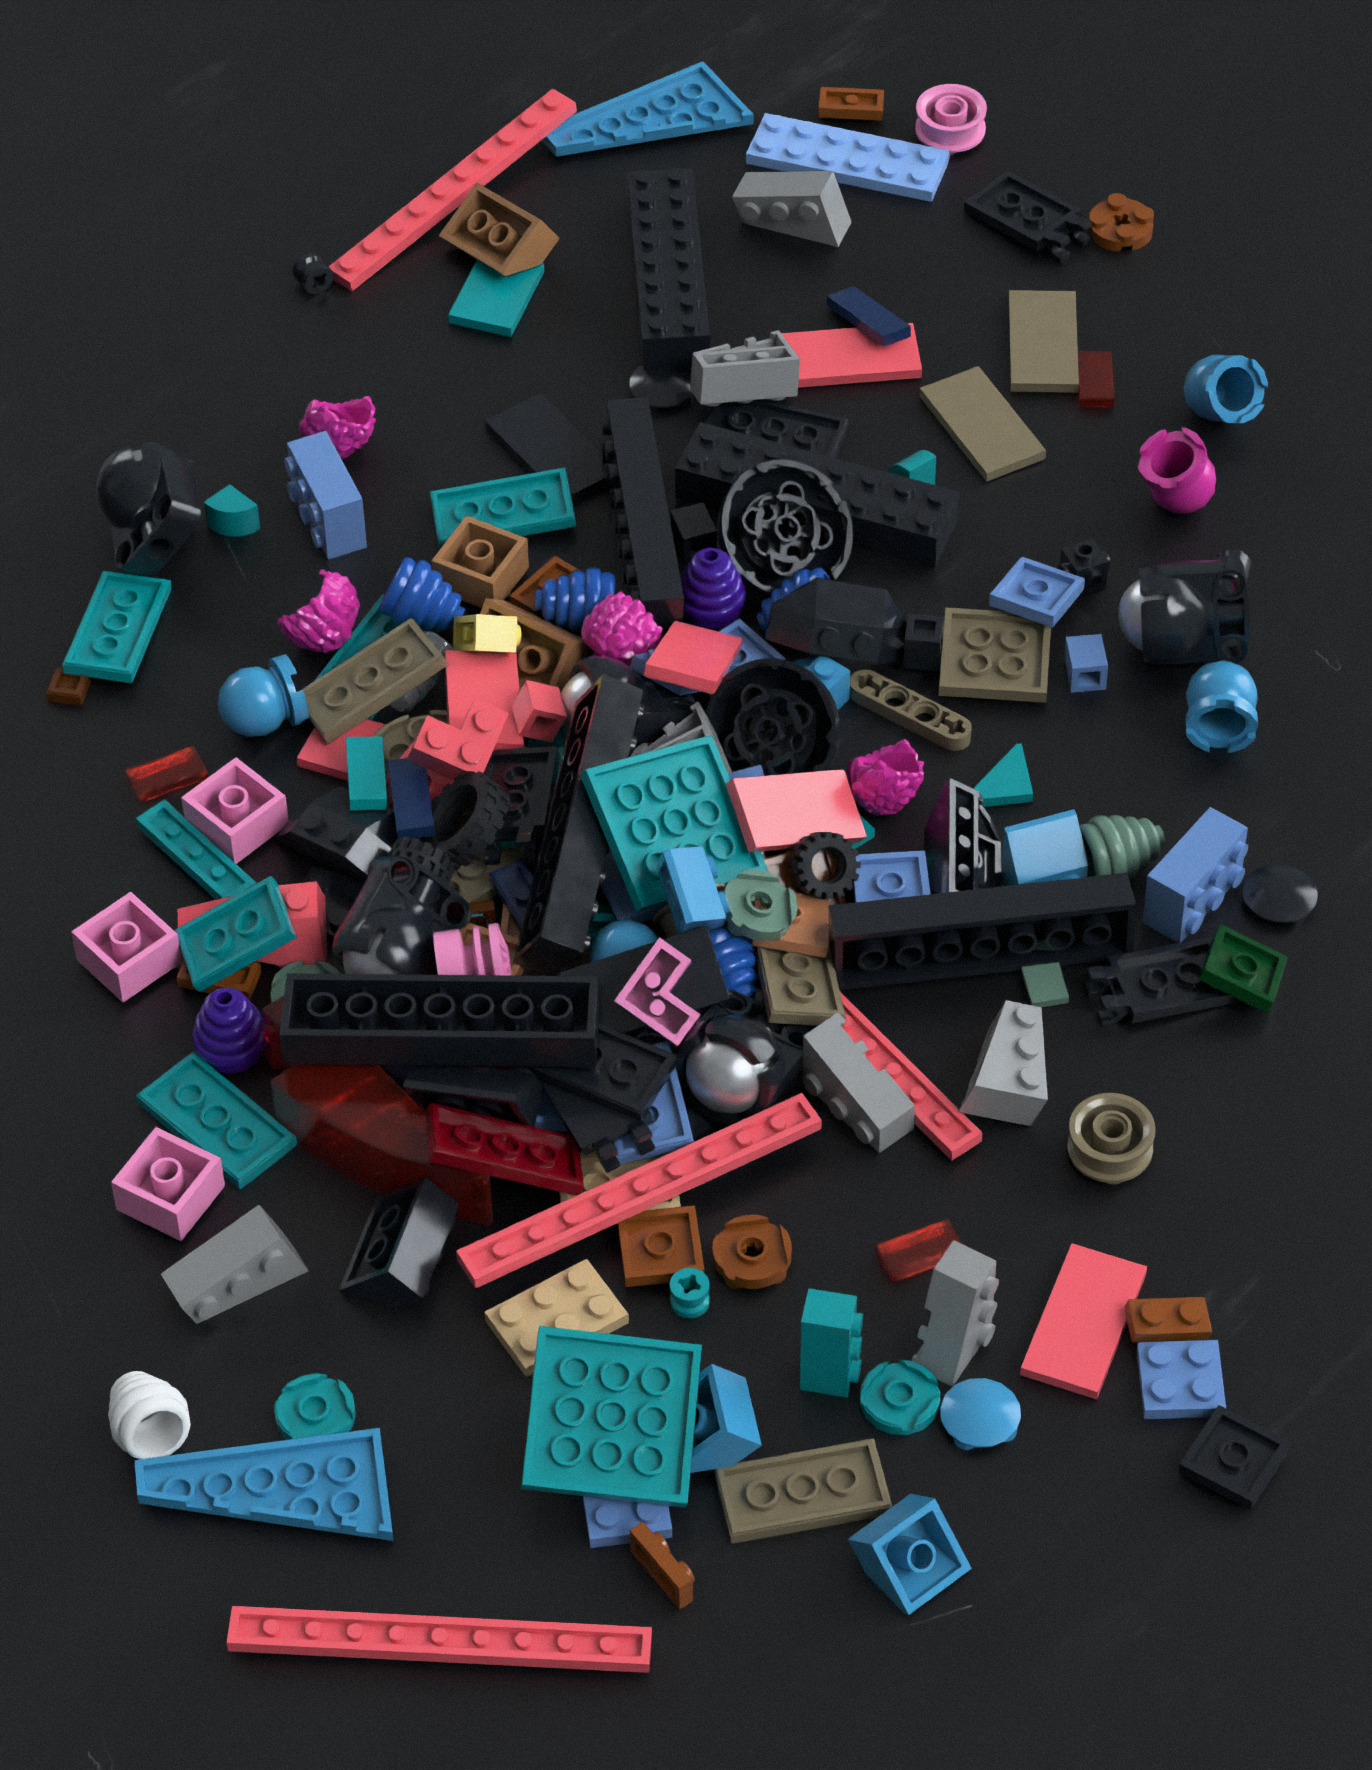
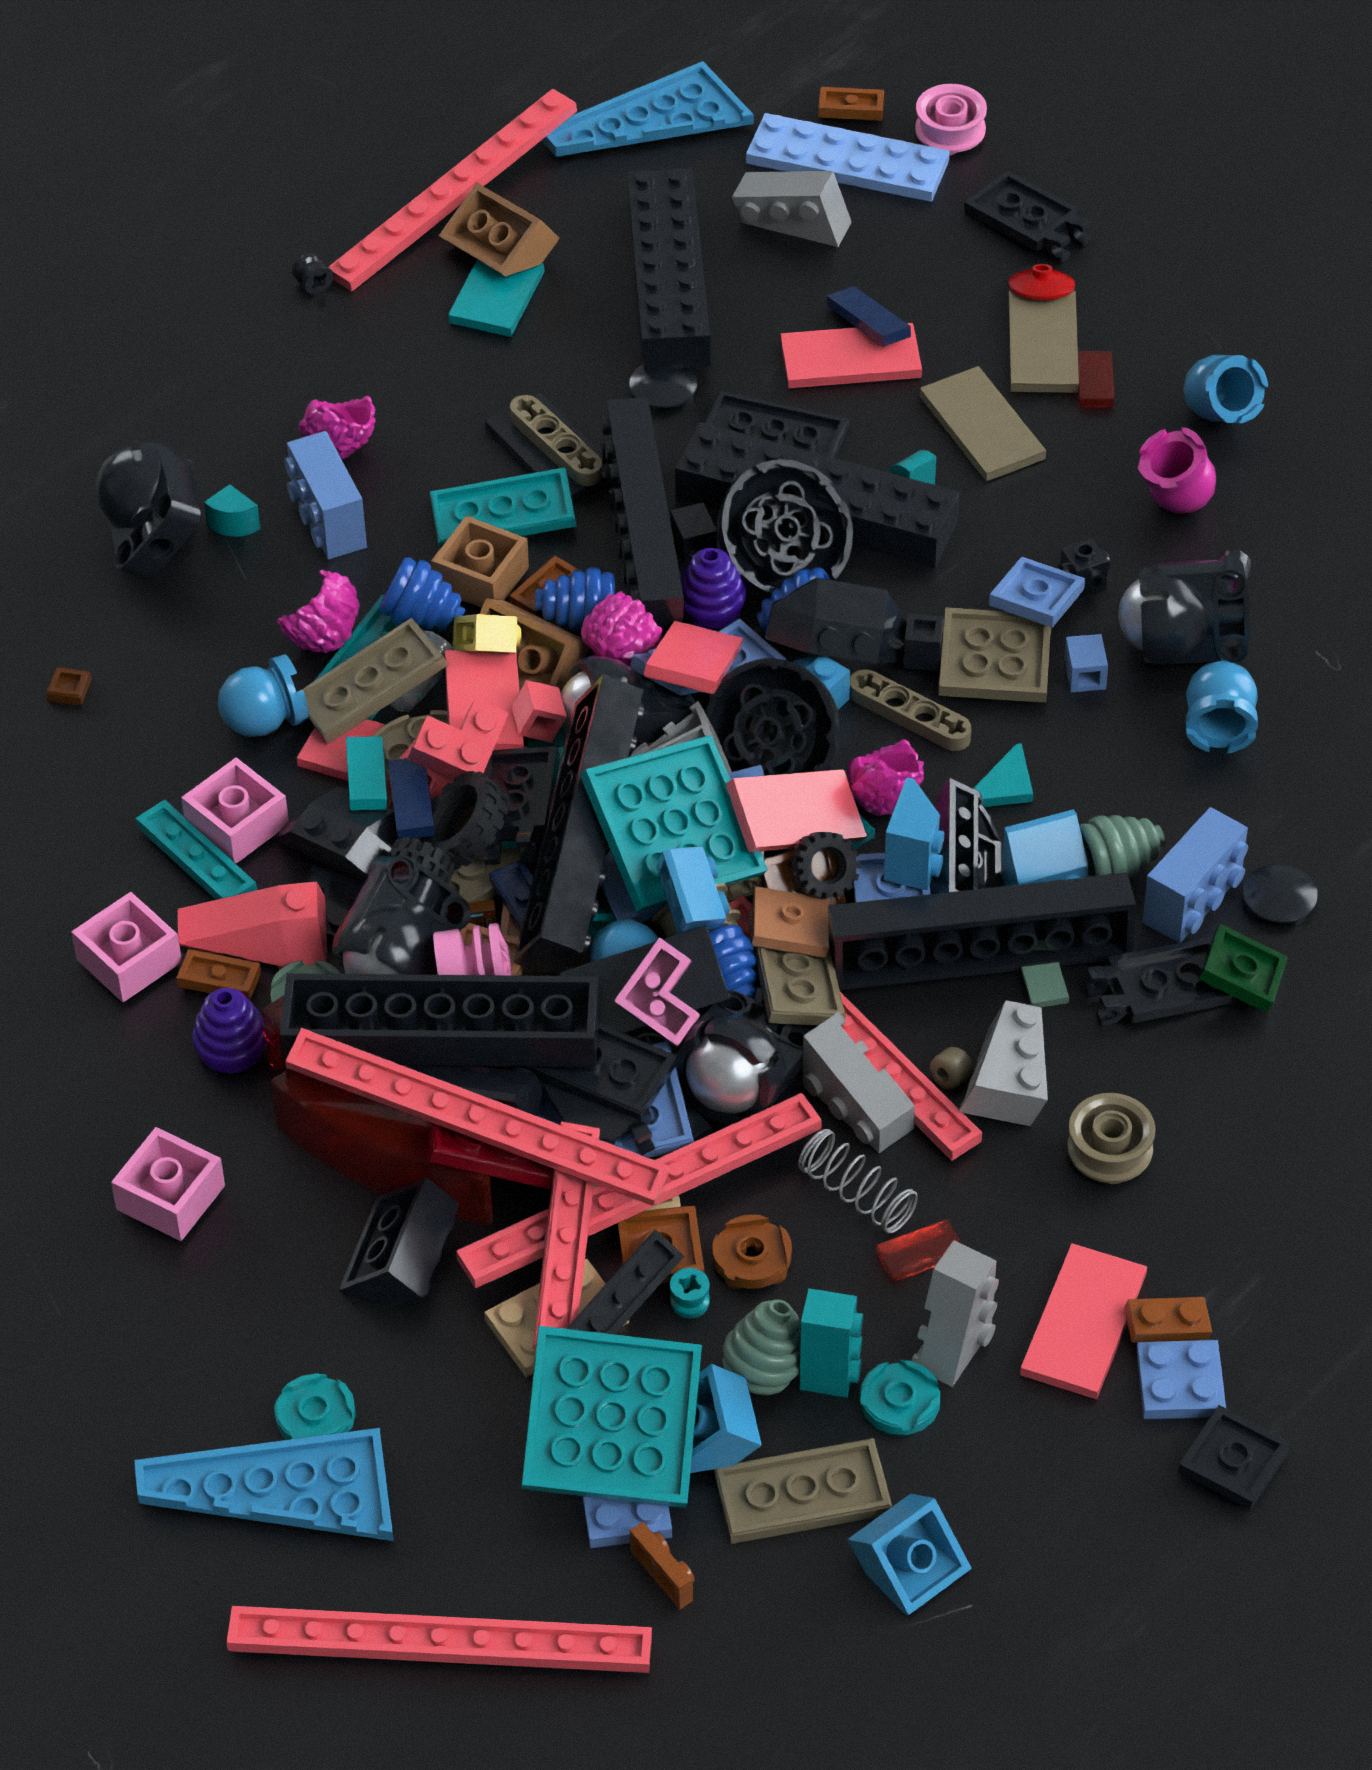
teal tile [62,571,171,683] -> none
white piece [108,1371,191,1459] -> none
clear red tile [126,746,208,803] -> none
teal tile [136,1051,297,1190] -> none
light grey wedge [161,1205,309,1324] -> none
teal tile [175,876,297,992] -> none
light grey wedge [690,330,800,406] -> none
sand green plate [723,869,798,941] -> none
dark azure dish [940,1378,1021,1450] -> none
dark orange plate [1088,193,1154,252] -> none
none -> coral plate [286,1028,669,1206]
none -> dark tan beam [510,395,602,486]
none -> coral tile [532,1122,600,1349]
none -> black tile [566,1229,684,1335]
none -> sand green piece [722,1300,801,1395]
none -> light grey piece [798,1129,918,1234]
none -> dark azure slope [884,777,945,890]
none -> dark tan piece [929,1047,973,1090]
none -> red dish [1008,264,1075,300]

